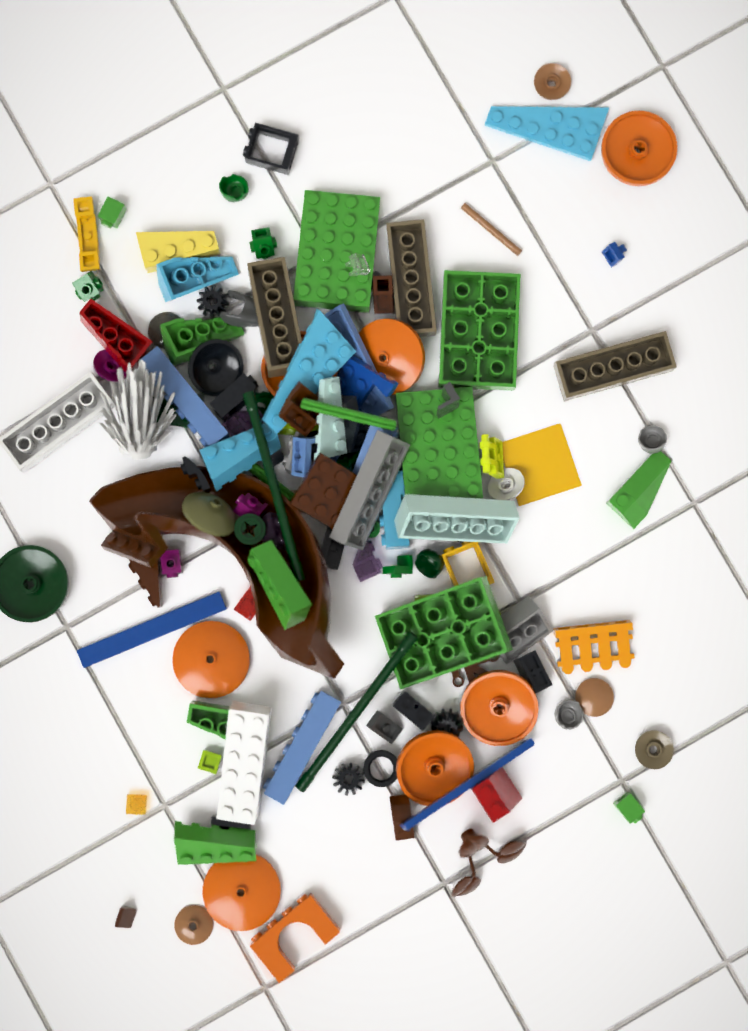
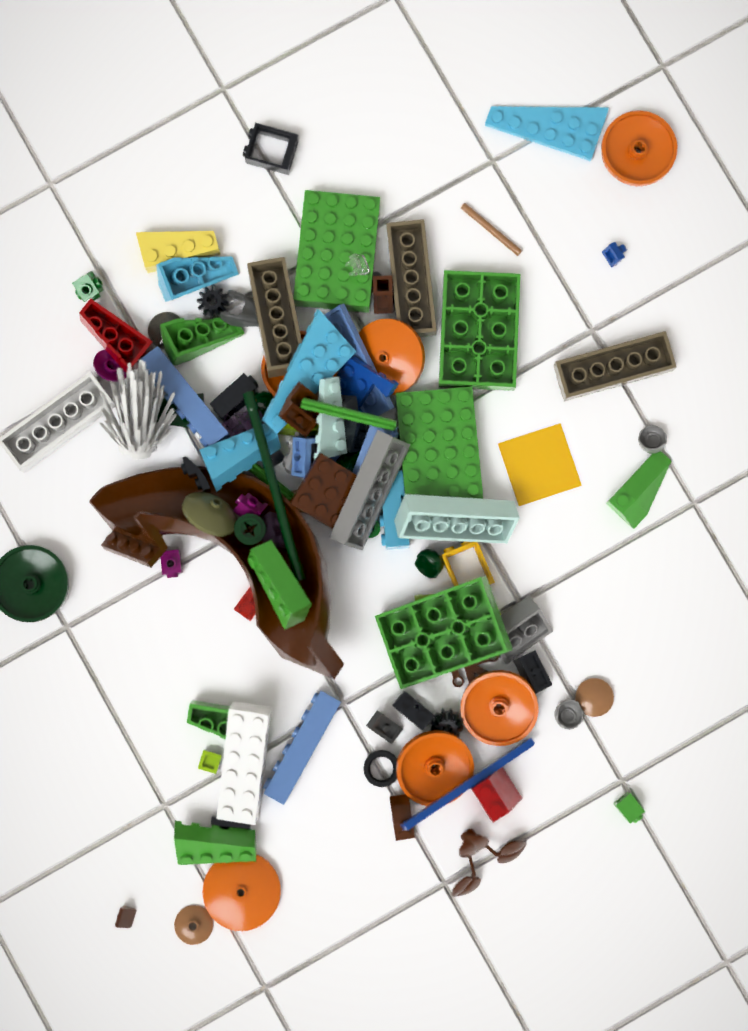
yellow slope [73,196,100,272] -> none
blue tile [76,591,227,668] -> none
bright green brick [98,196,127,229] -> none
clear yellow plate [126,794,147,815] -> none
reddish brown slope [128,560,162,608] -> none
orange dish [172,621,250,698] -> none
black dish [188,339,244,396] -> none
green hair [219,173,249,202] -> none
green brick [249,227,277,259] -> none
orange arch [250,893,341,983] -> none
dark green piece [295,631,418,793] -> none
black hinge [321,527,345,570] -> none
black gear [332,762,365,796] -> none
clear purple slope [352,540,383,583] -> none
green bracket [382,555,413,578] -> none
dark grey panel [436,382,460,419] -> none
neon yellow plate [479,434,504,479] -> none
white dish [488,468,525,500] -> none
medium nougat dish [534,63,571,100] -> none
light orange fence [553,620,635,674] -> none
dark tan dish [635,730,674,769] -> none

